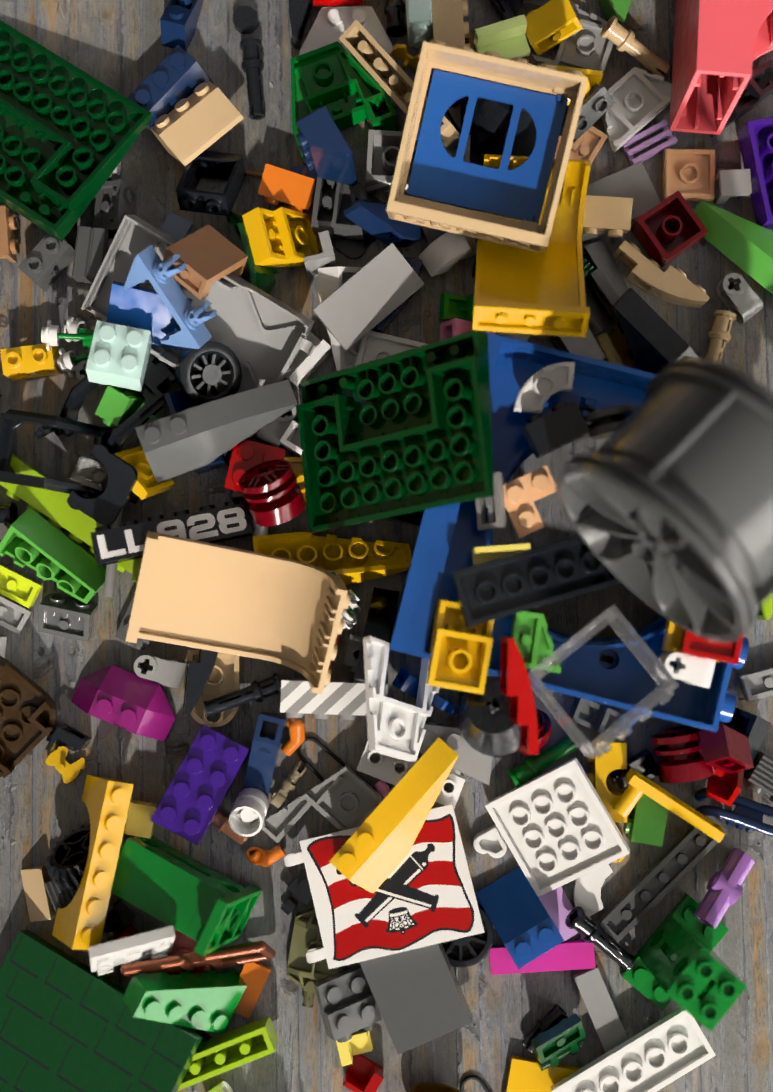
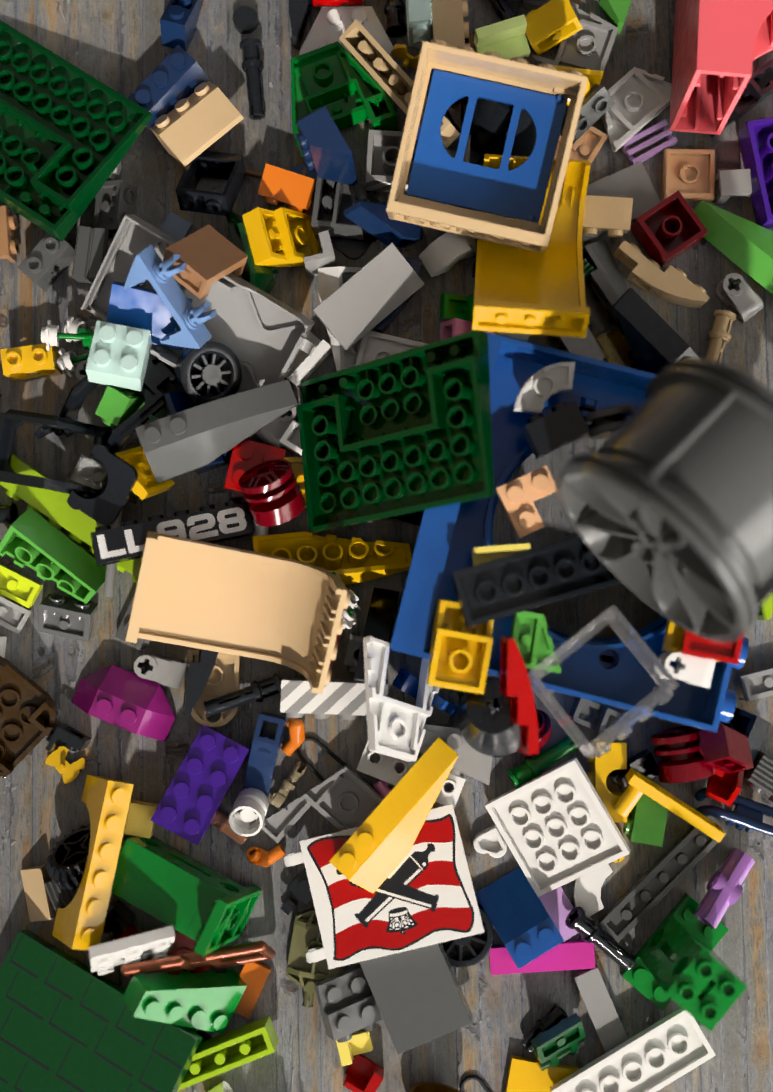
light grey tile [475,472,507,530] -> none
tan pin [600,15,670,76] -> none

